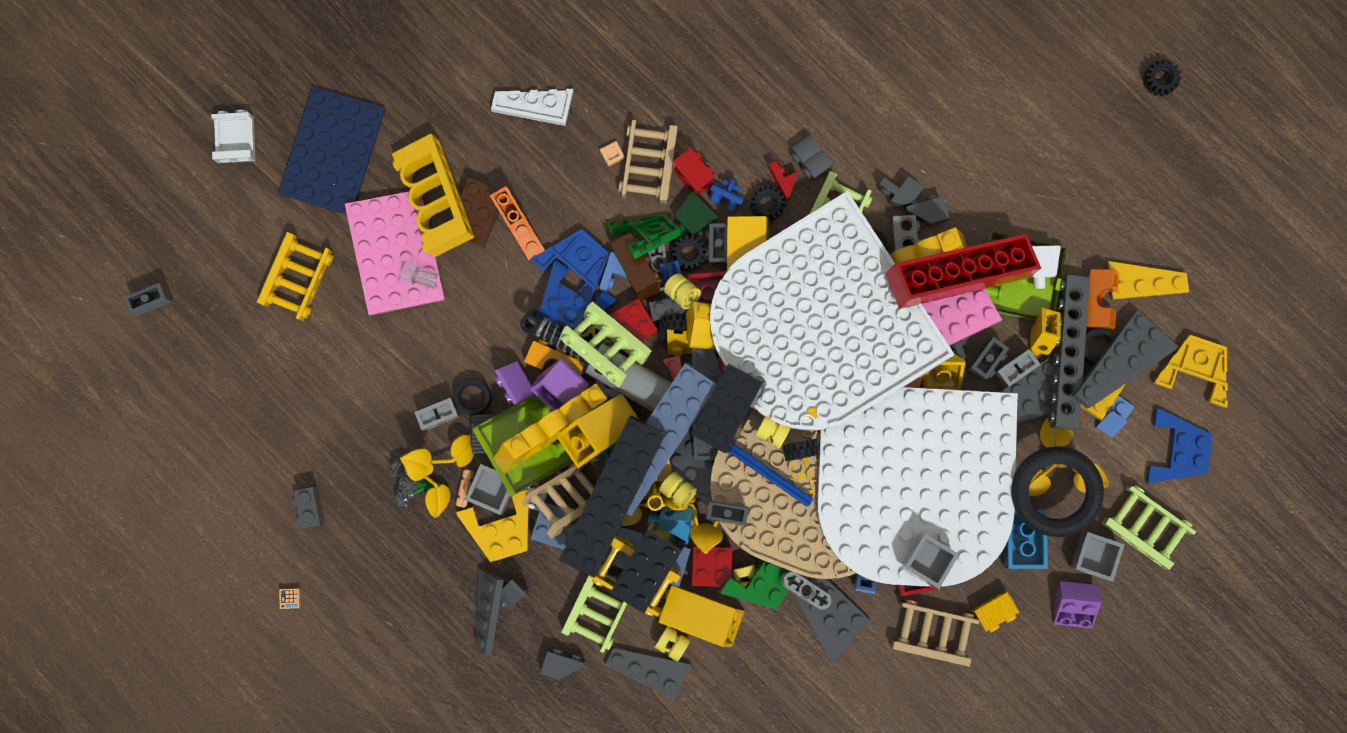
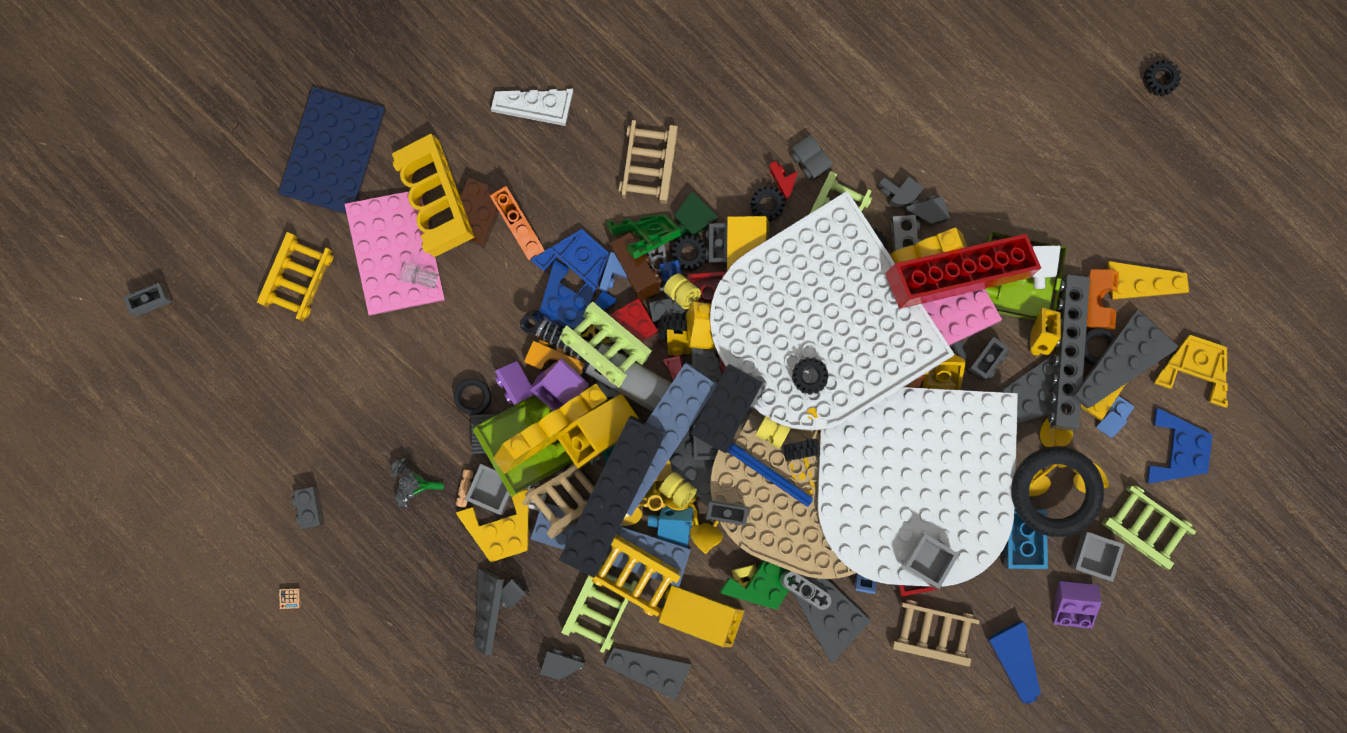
white panel [211,110,255,163] -> none
yellow plant [400,435,474,518] -> none
light grey brick [414,398,461,431] -> none
light nougat tile [599,141,625,167] -> none
black brick [610,522,686,613] -> none
light yellow wheel [654,626,691,662] -> none
red brick [672,147,715,197] -> none
red brick [692,546,732,587] -> none
blue hips [709,178,745,212] -> none
yellow brick [972,591,1019,633] -> none
light grey brick [995,349,1041,388] -> none
none -> black tyre [792,357,828,395]
none -> blue slope [986,620,1041,704]

